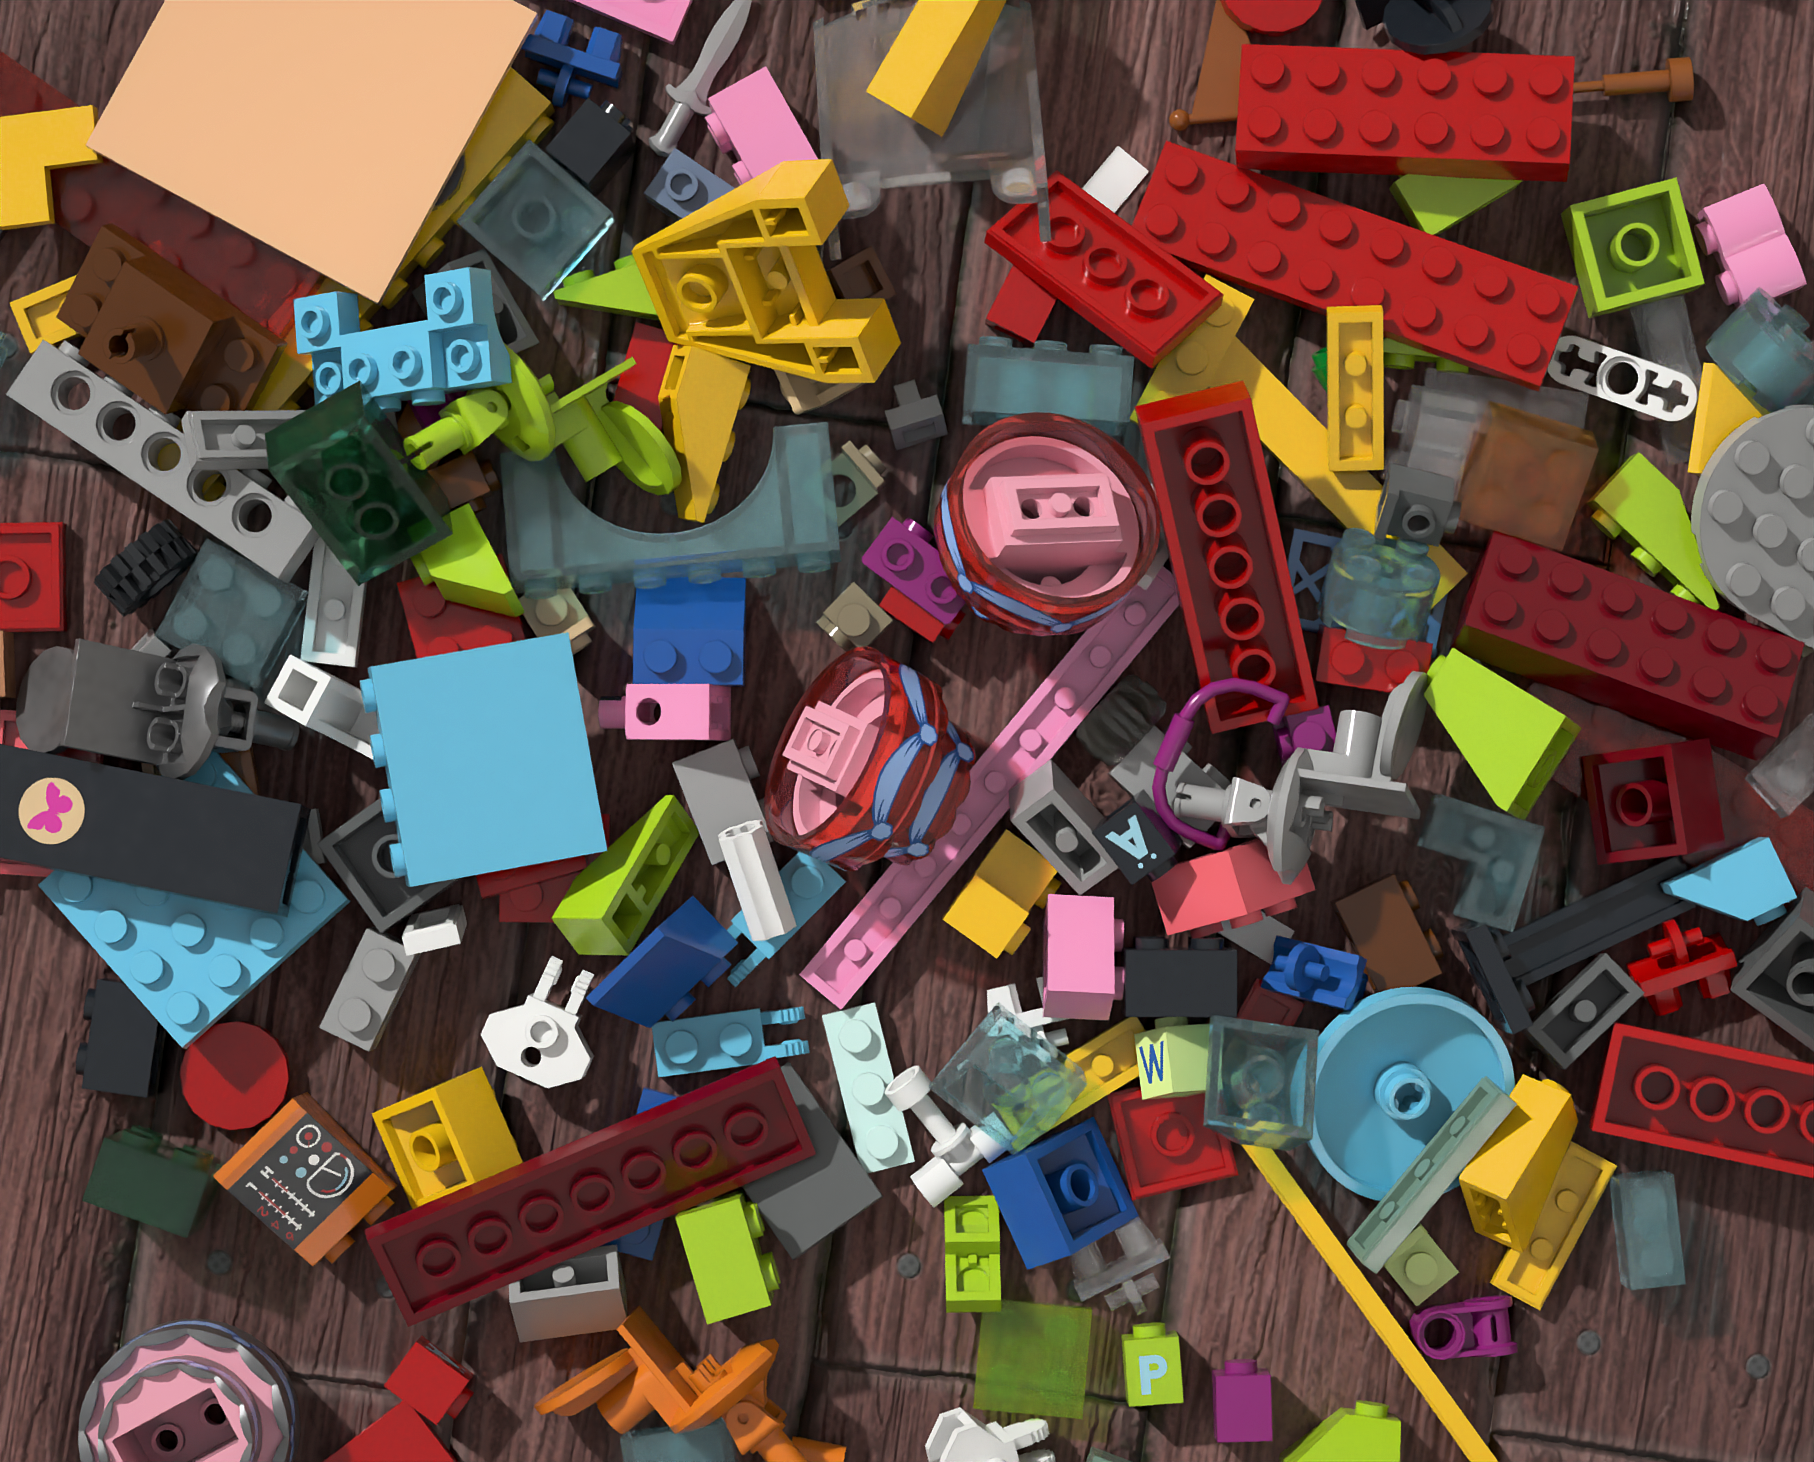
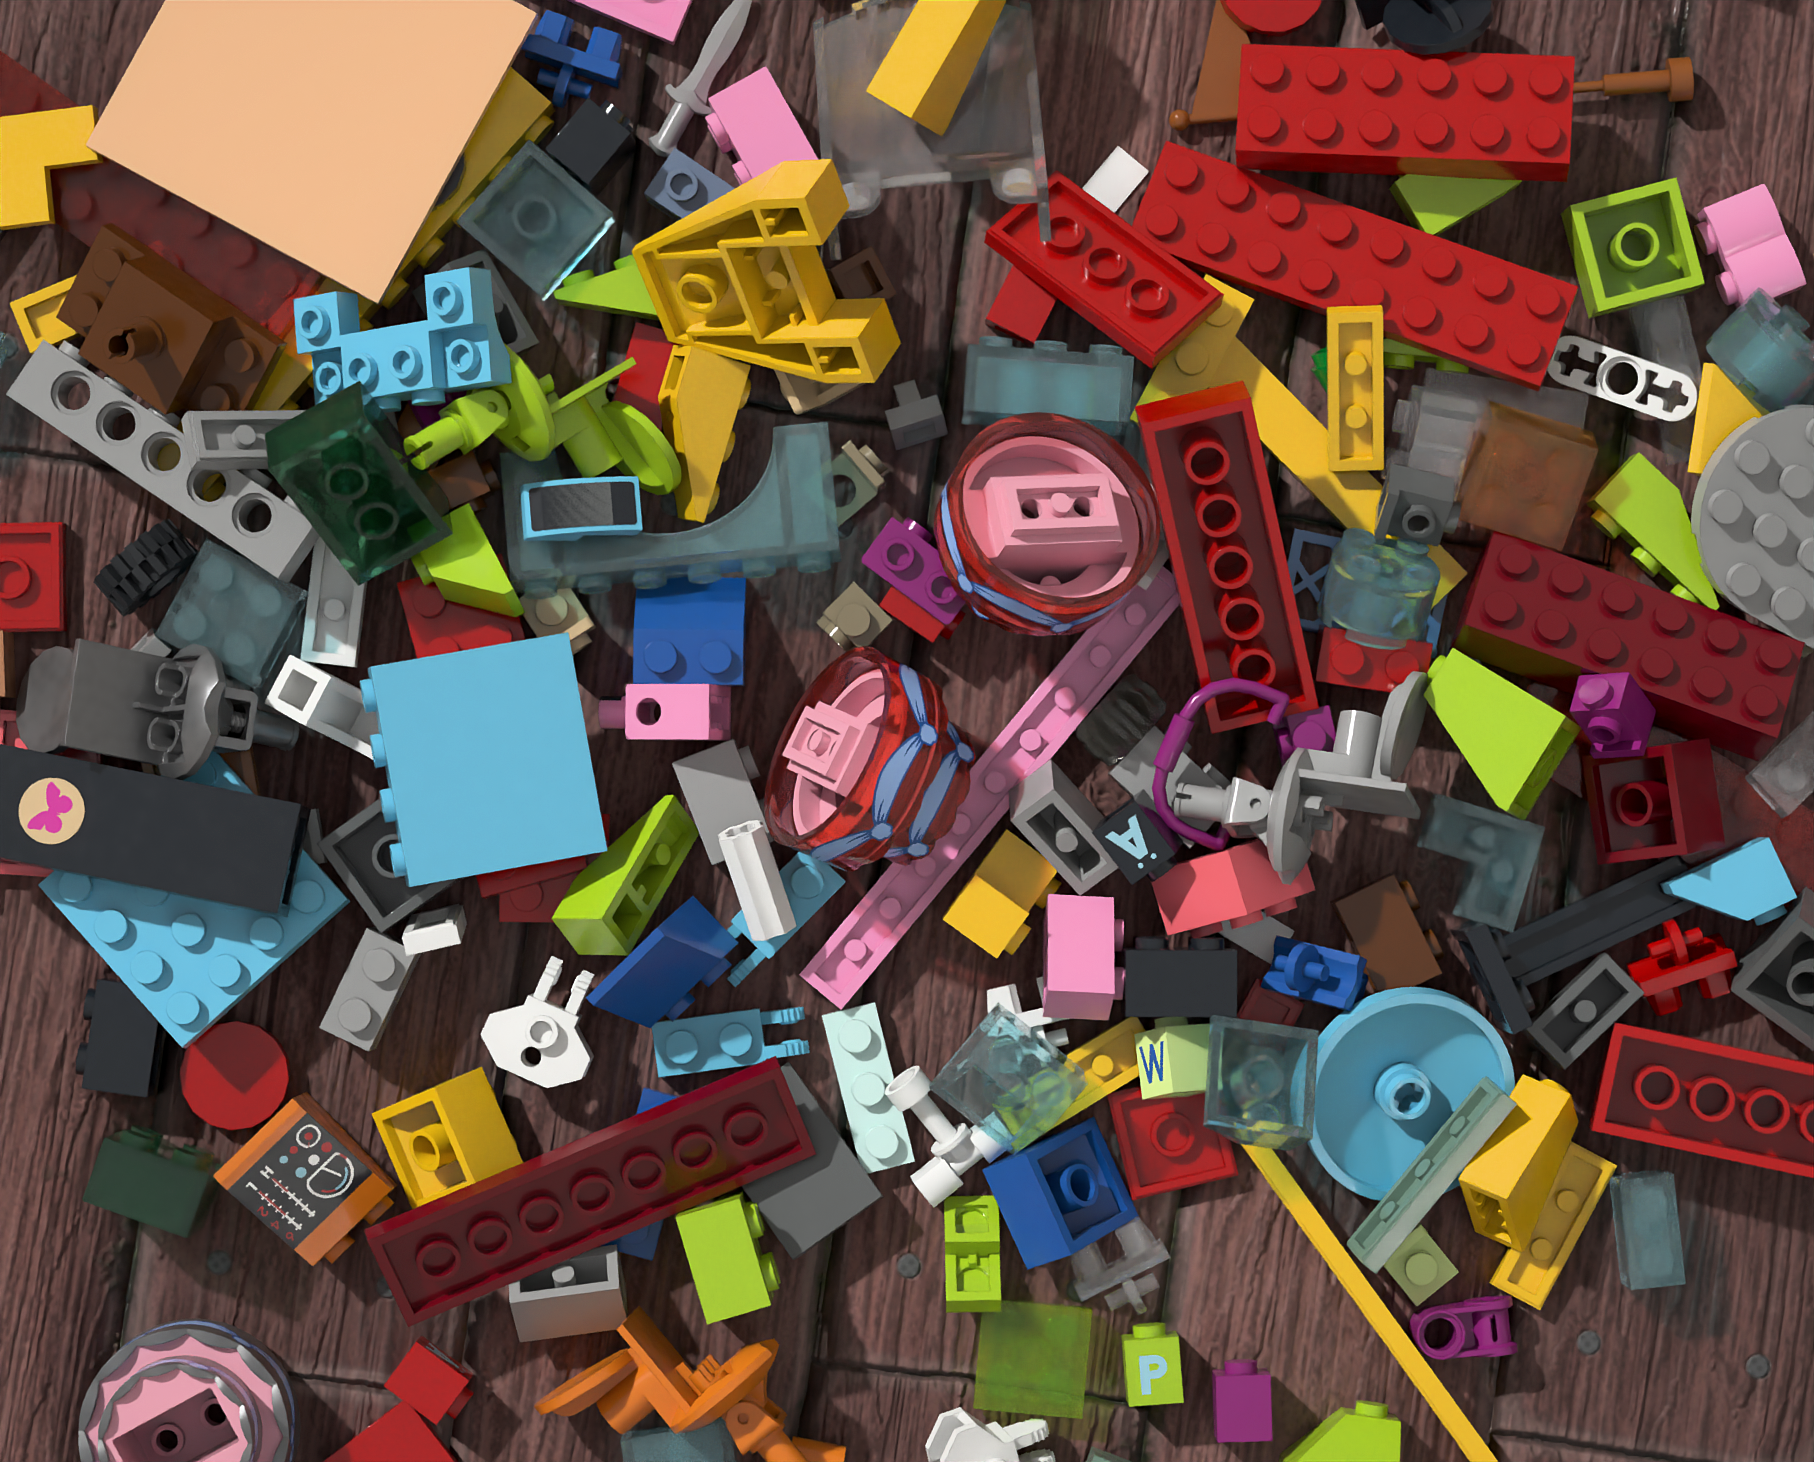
none -> slope [520,476,643,541]
none -> magenta brick [1569,672,1656,759]

